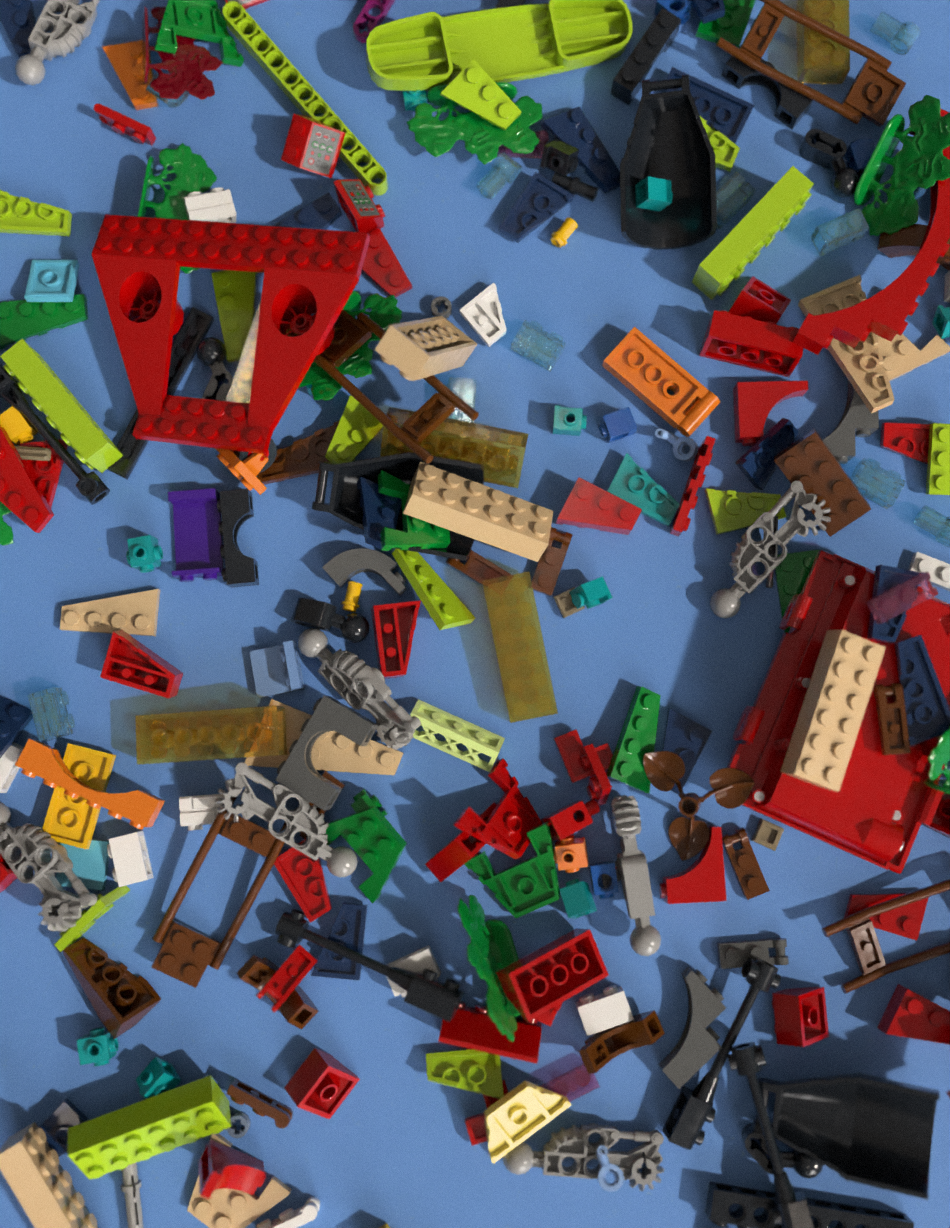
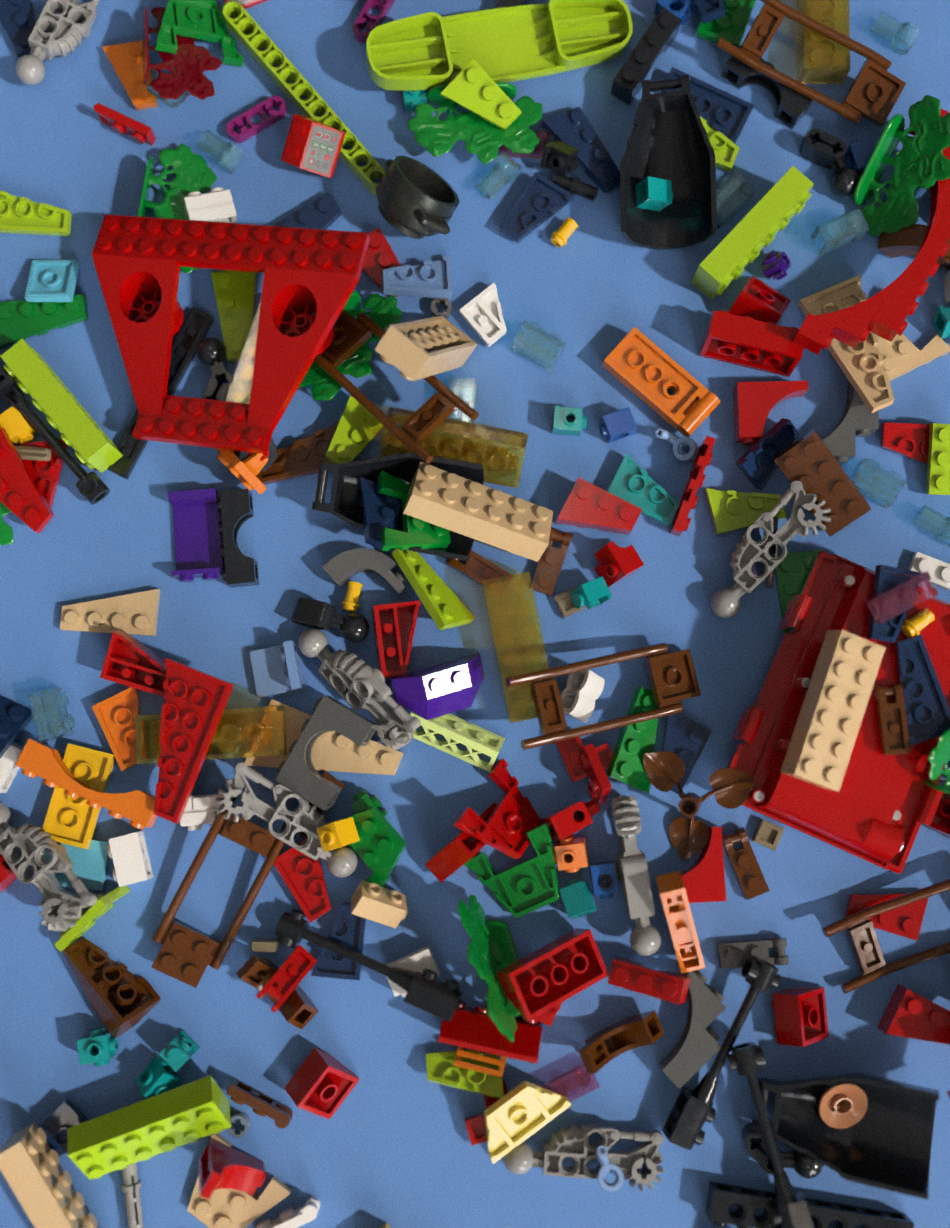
teal brick [126,535,163,573] -> none
red slope [333,179,385,233] -> none
white brick [576,985,634,1036] -> none
none -> orange wing [92,687,145,771]
none -> red wing [154,658,234,823]
none -> teal brick [159,1030,200,1072]
none -> clear light blue piece [197,130,245,174]
none -> magenta beam [226,96,287,143]
none -> dark tan tile [251,938,280,952]
none -> yellow brick [316,817,360,853]
none -> tan brick [351,880,408,929]
none -> pearl dark grey piece [376,156,460,239]
none -> medium blue wing [382,255,453,299]
none -> dark purple wedge [390,653,484,720]
none -> orange tile [454,1046,507,1078]
none -> reddish brown plate [506,643,701,750]
none -> white brick [560,669,605,723]
none -> red brick [594,541,644,587]
none -> red arch [608,957,691,1005]
none -> orange brick [655,870,705,974]
none -> dark purple gear [761,250,791,280]
none -> nougat dish [819,1083,868,1129]
none -> yellow pin [901,608,935,638]

